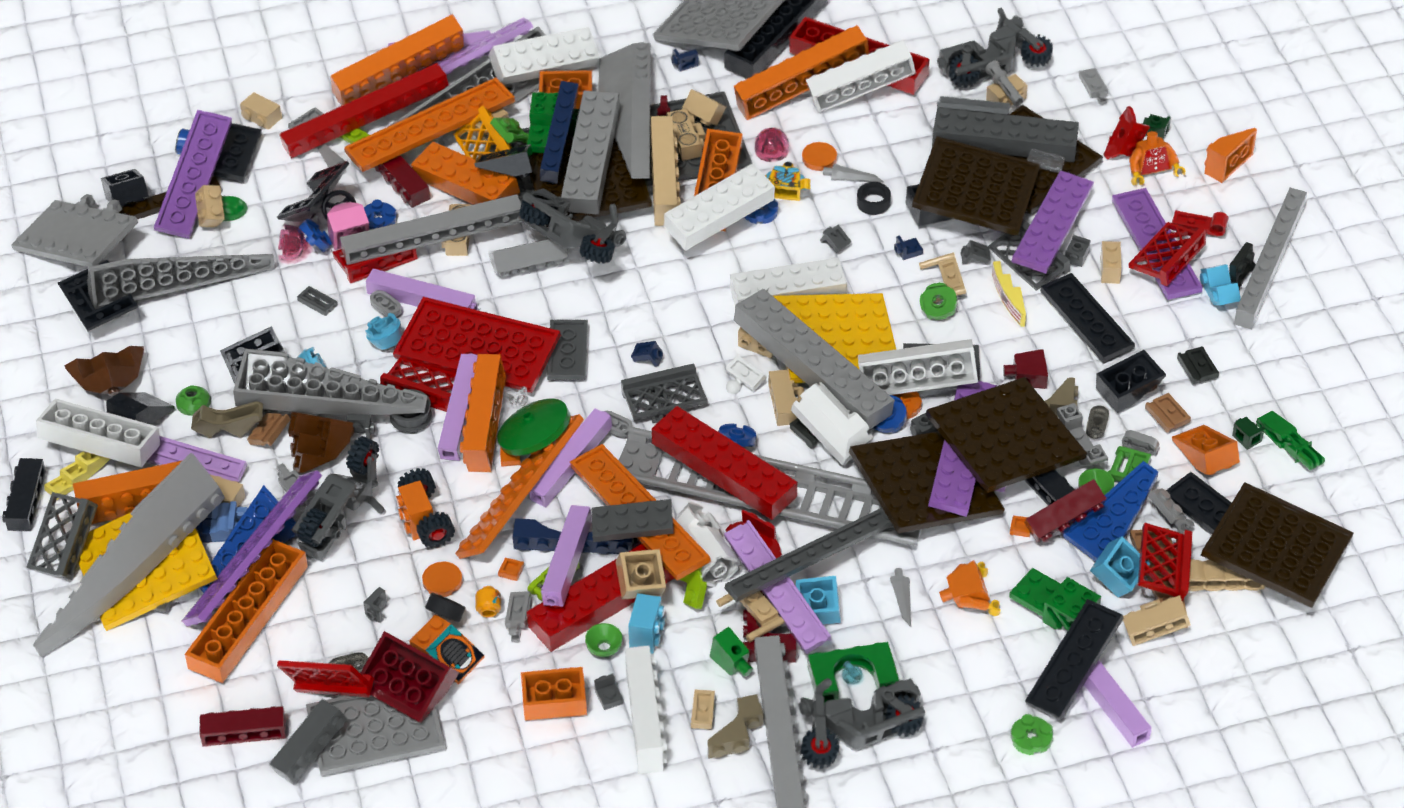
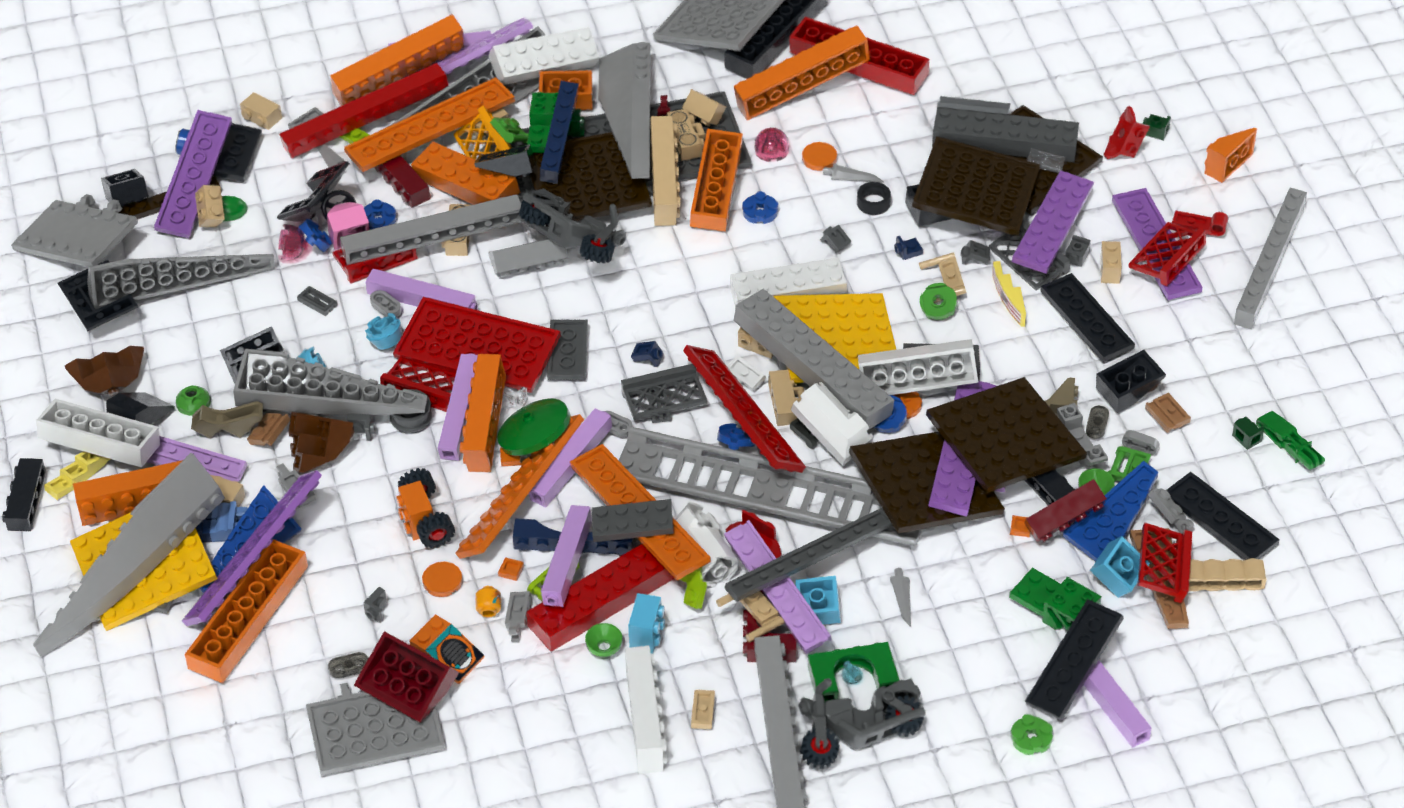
dark grey fence [26,492,98,580] -> none
dark red brick [199,706,286,747] -> none
dark grey brick [269,699,347,785] -> none
red fence [277,660,374,697] -> none
dark grey piece [291,436,385,561] -> none
black tyre [425,593,466,622] -> none
orange brick [521,667,587,721] -> none
light grey brick [561,91,620,214] -> none
dark grey bracket [594,674,623,710] -> none
tan brick [616,549,666,599] -> none
red brick [651,406,798,520] -> none
white brick [664,163,775,251] -> none
dark blue bracket [671,48,699,72] -> none
dark tan arch [707,694,763,759] -> none
green torso [709,626,753,677] -> none
torso [765,162,811,201] -> none
white brick [806,40,916,113] -> none
dark grey brick [910,408,938,436] -> none
dark grey piece [937,8,1053,89] -> none
orange torso [939,560,1001,616] -> none
light grey pin [985,60,1024,106] -> none
tan brick [986,74,1028,106] -> none
dark red torso [1003,349,1048,389] -> none
light grey plate [1079,68,1108,105] -> none
tan piece [1123,595,1191,646] -> none
torso [1129,131,1186,185] -> none
orange slope [1172,425,1240,475] -> none
pearl dark grey plate [1177,346,1219,384] -> none
medium azure brick [1200,264,1241,306] -> none
dark brown plate [1200,482,1354,608] -> none
pearl dark grey plate [1229,242,1256,289] -> none
none -> red plate [683,345,806,473]

